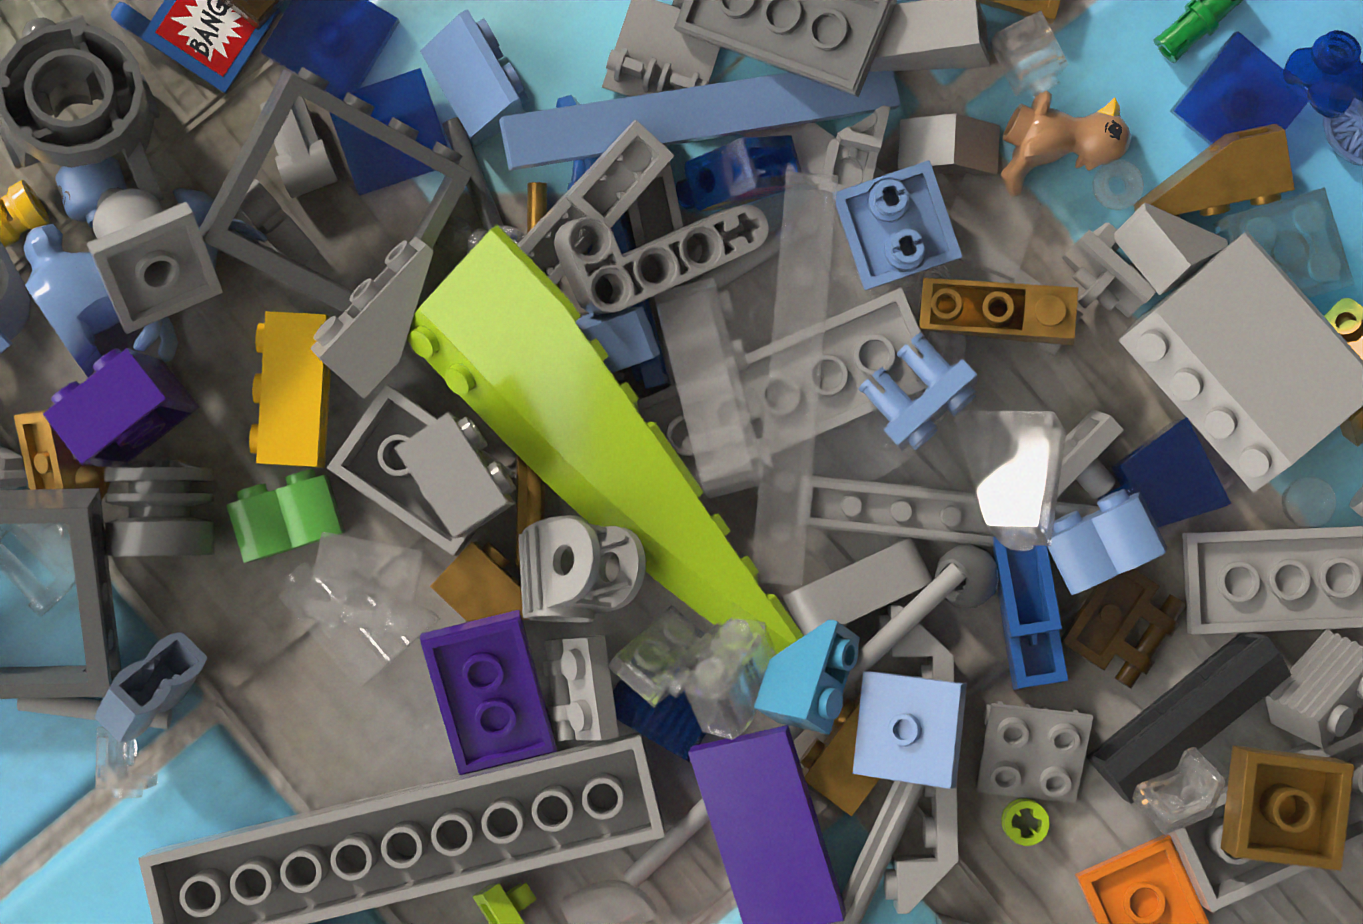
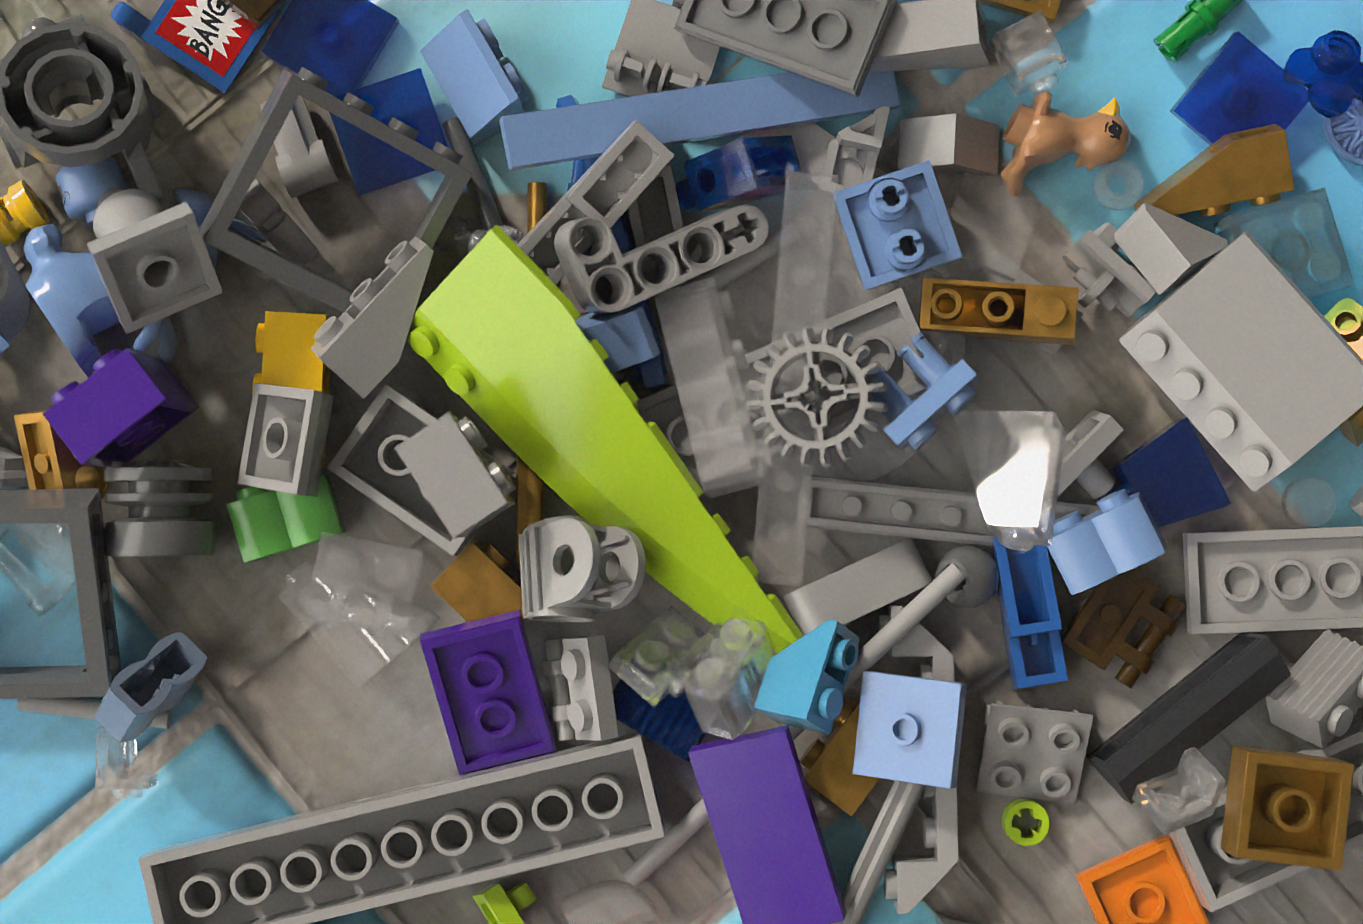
none -> light grey slope [238,383,334,497]
none -> light grey gear [747,326,888,467]

